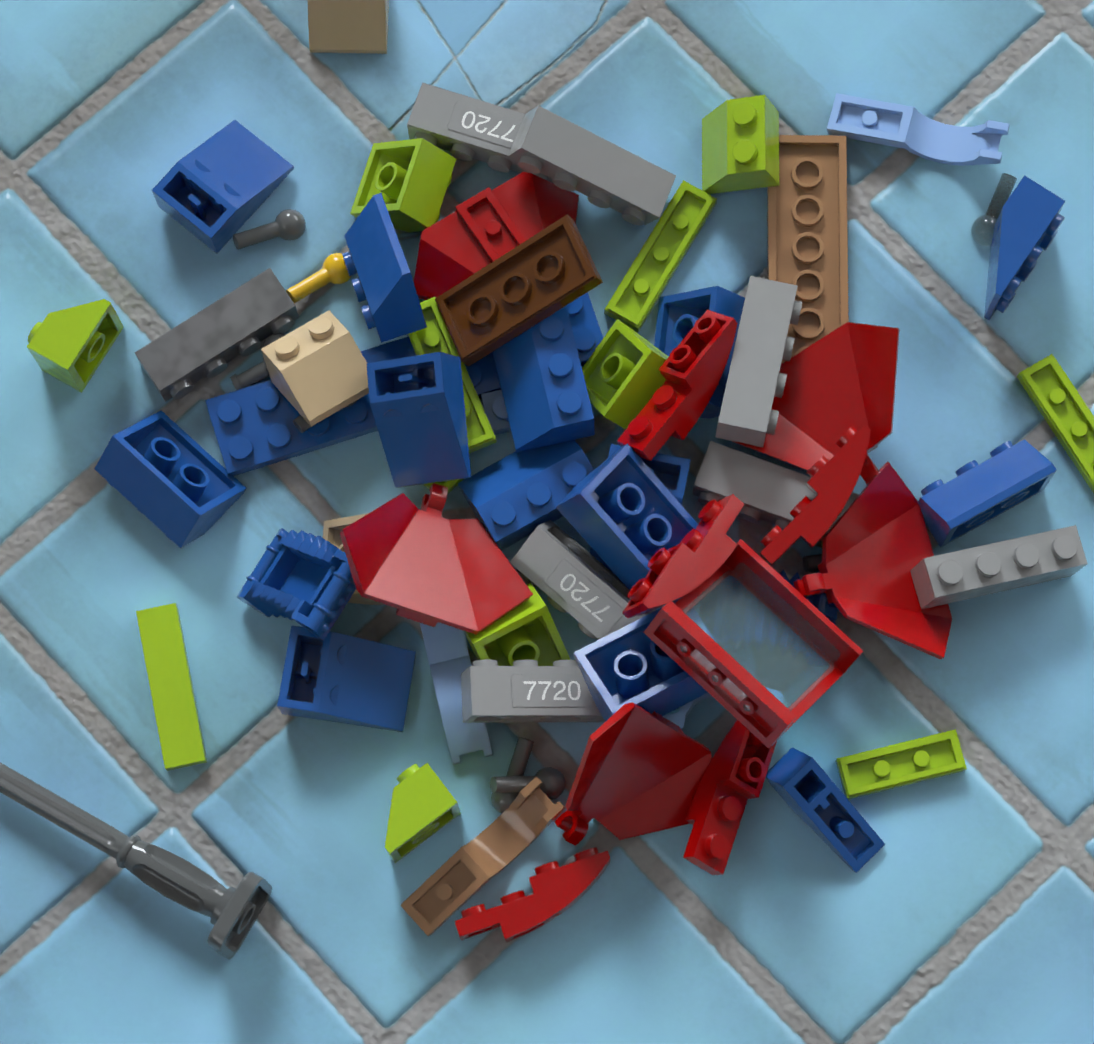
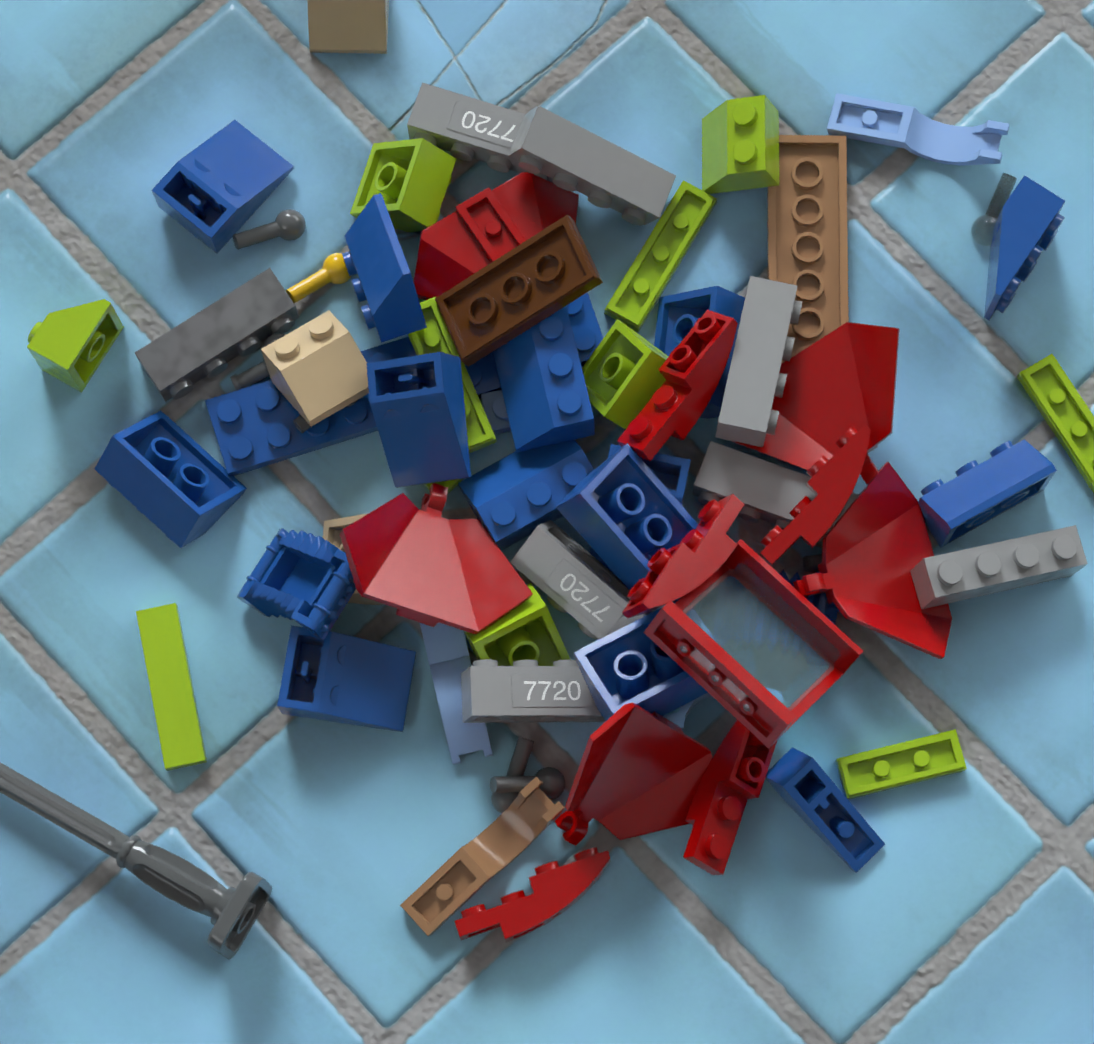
lime slope [385,763,461,863] -> none

